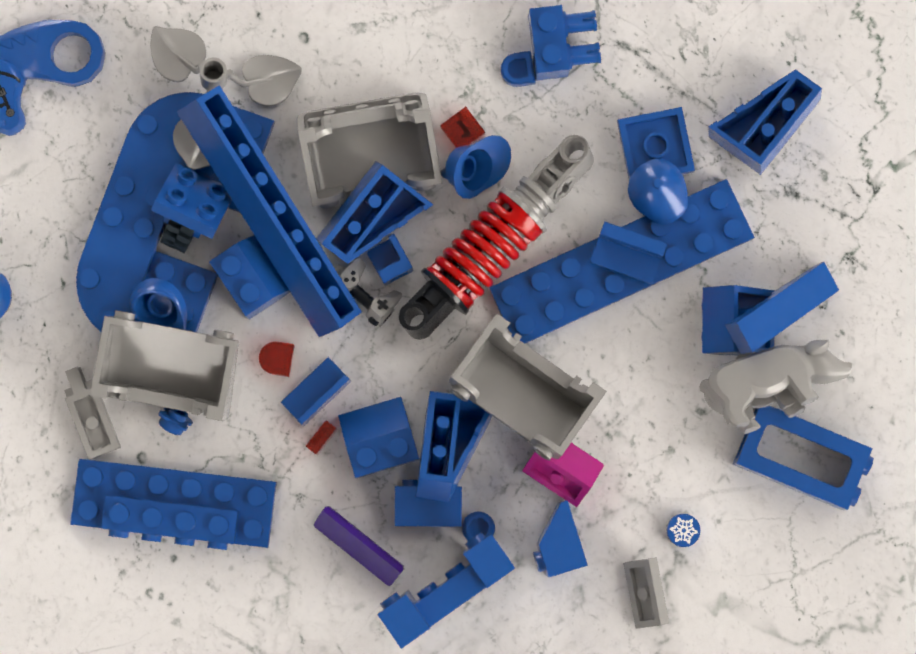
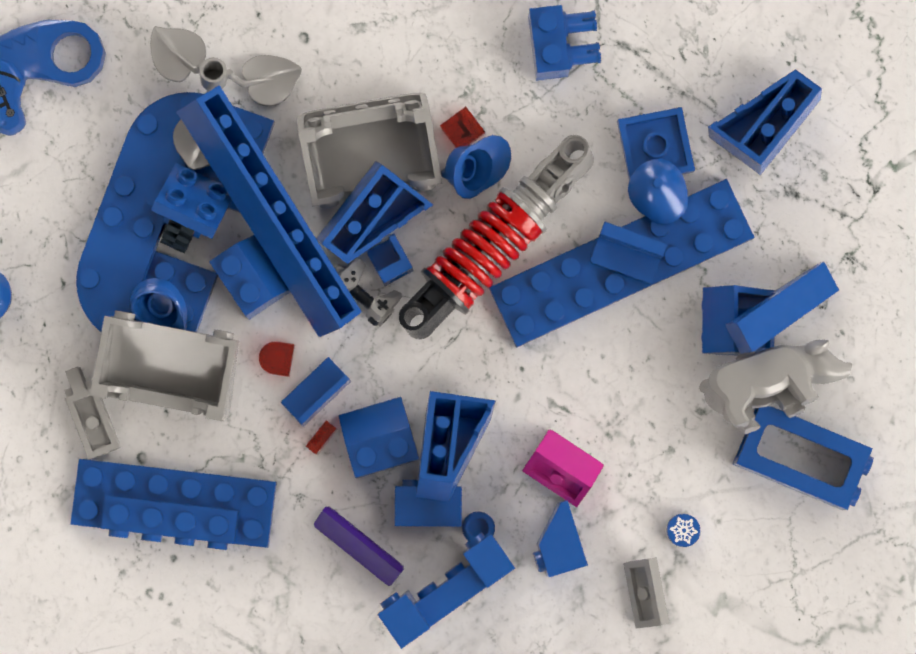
blue plate [158,407,193,435] -> none
light grey windscreen [449,314,607,461] -> none
blue tile [501,51,536,87] -> none

